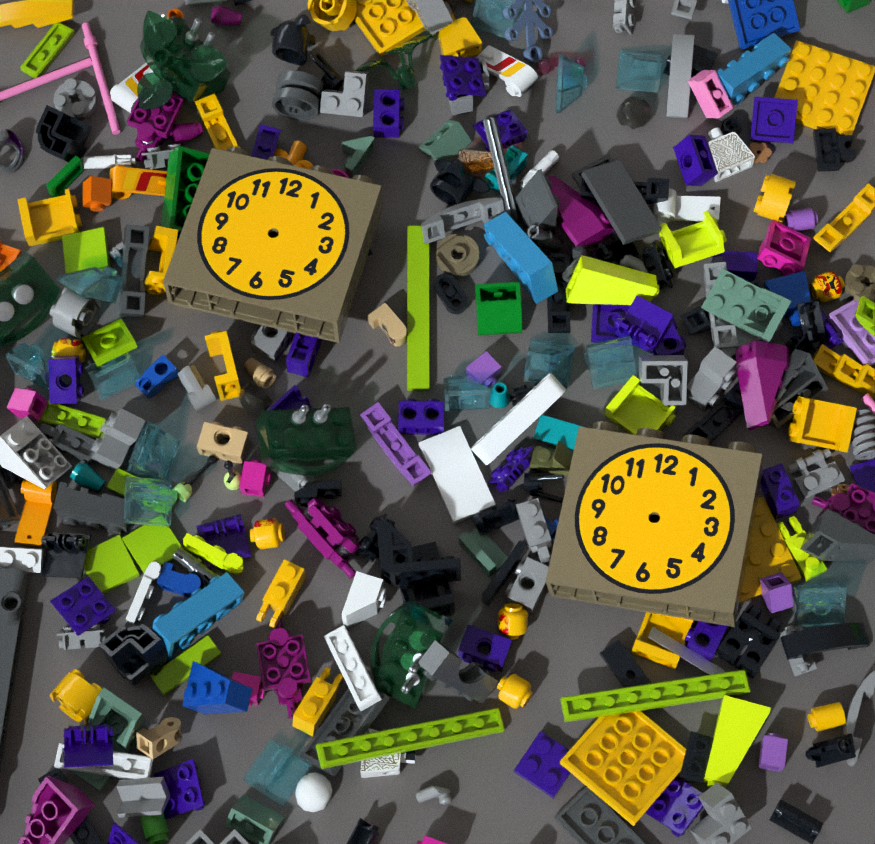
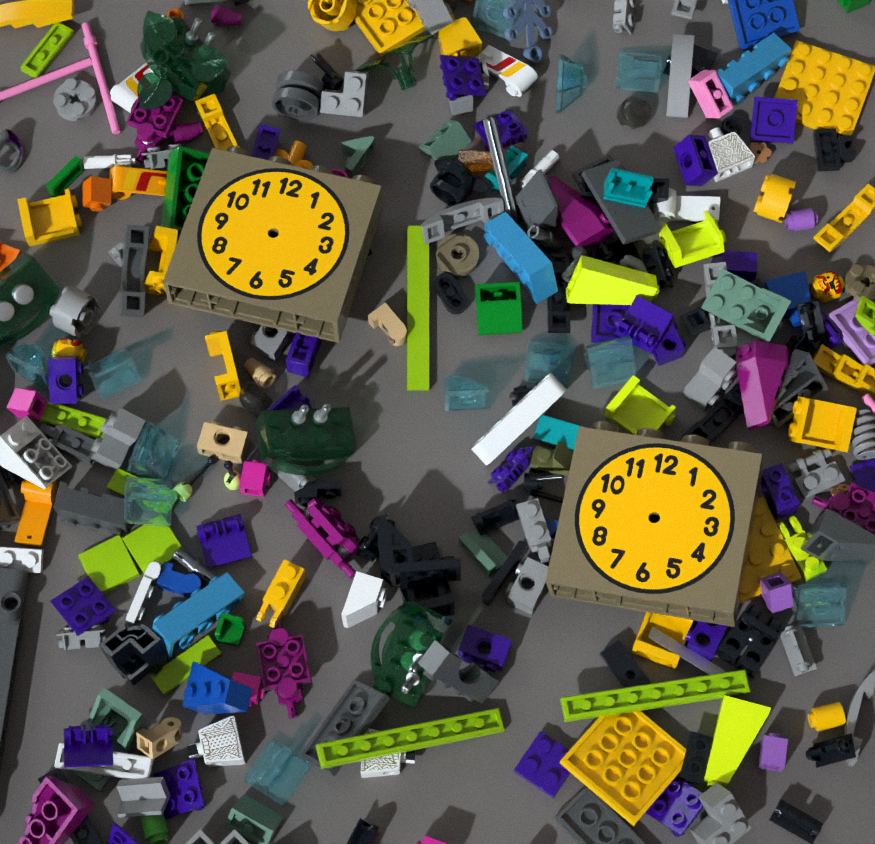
black brick [35,105,93,162] -> none
black hinge [41,532,92,579] -> none
yellow brick [50,669,102,725] -> none
clear light blue slope [56,266,124,303] -> none
lime tile [62,227,111,278] -> none
teal cone [70,462,106,492] -> none
lime tile [82,318,138,367] -> none
blue leg [135,354,179,398] -> none
light grey piece [177,365,216,412] -> none
neon yellow hinge [183,533,244,575] -> none
yellow head [250,518,285,549] -> none
black piece [270,14,315,66] -> none
yellow hinge [292,667,344,737] -> none
white hair [295,772,332,812] -> none
white tile [324,625,382,711] -> none
medium lavender slope [360,402,432,487] -> none
dark purple brick [373,89,404,138] -> none
dark purple brick [398,399,444,435] -> none
light grey arm [415,785,452,805] -> none
white tile [418,426,496,524] -> none
medium lavender brick [466,351,501,391] -> none
teal cone [488,382,511,408] -> none
yellow head [497,603,528,640] -> none
yellow head [497,674,533,709] -> none
clear pink arm [538,57,585,74] -> none
light grey brick [638,355,688,405] -> none
dark pink plate [757,219,811,276] -> none
black slope [780,623,870,660] -> none
none -> white torso [187,715,246,767]
none -> green panel [215,612,246,647]
none -> teal hinge [603,168,654,208]

